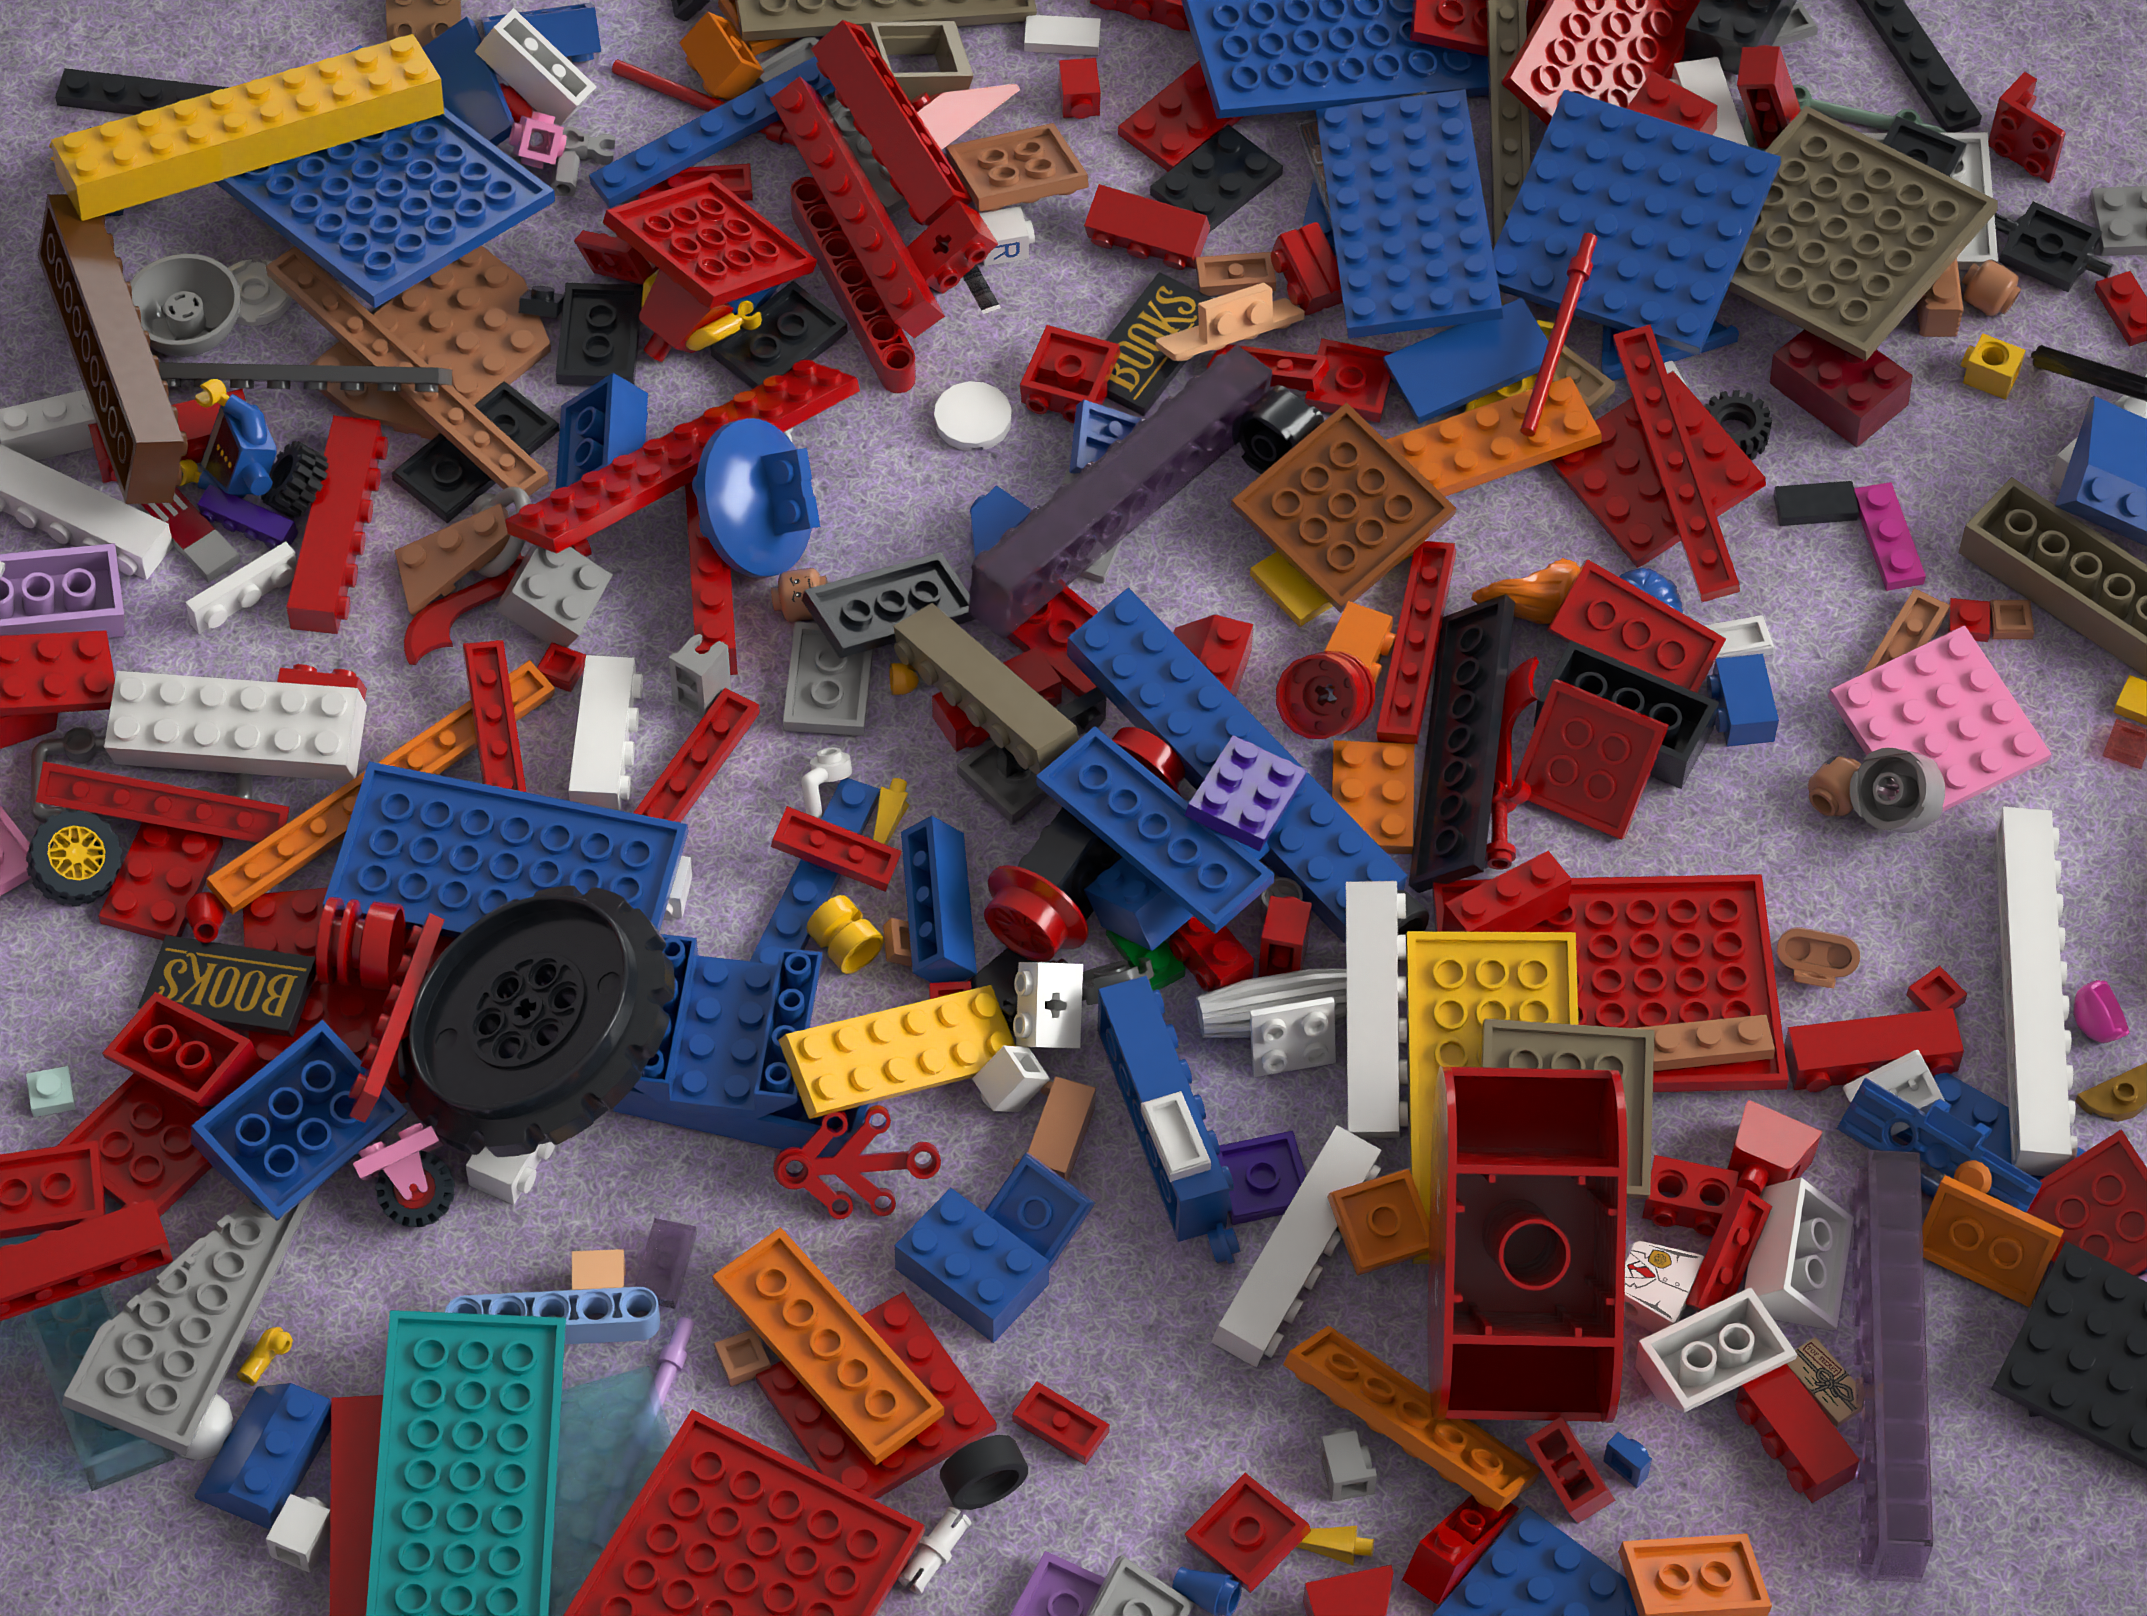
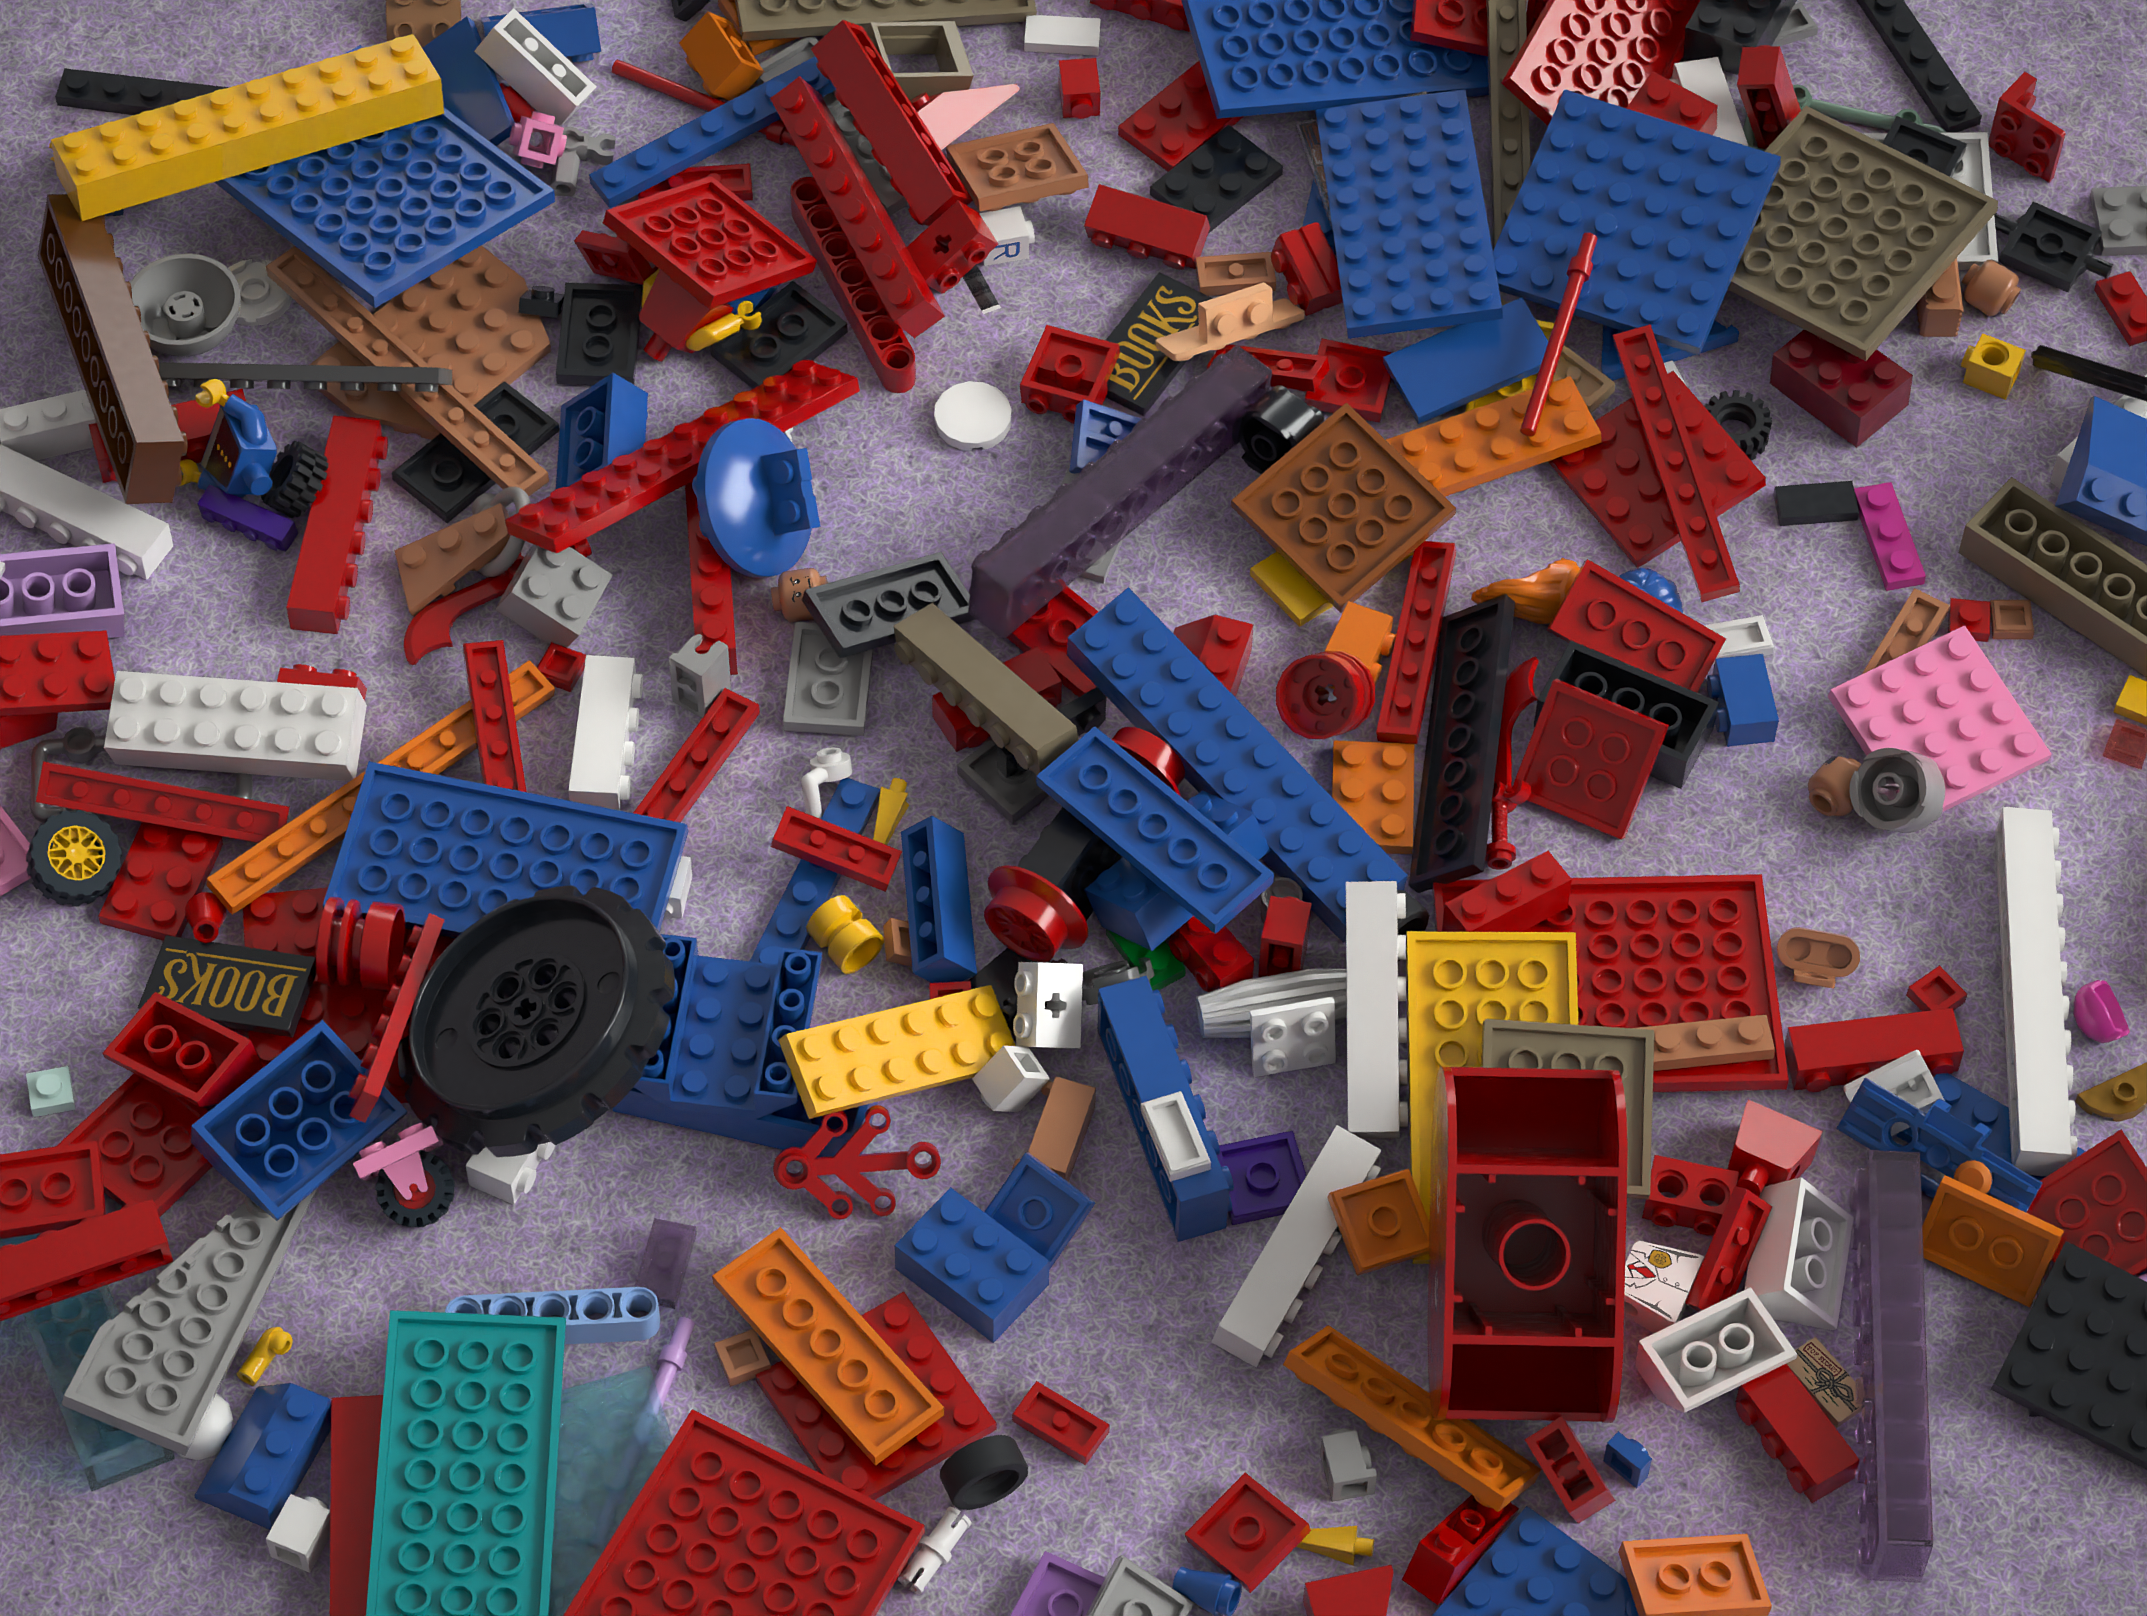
tile [138,487,241,583] -> none
white plate [186,542,297,634] -> none
light nougat panel [572,1249,626,1290] -> none
light orange hinge [889,663,924,695] -> none
blue slope [970,485,1033,581] -> none
plate [1184,735,1308,852] -> none
blue plate [1207,1222,1241,1264] -> none

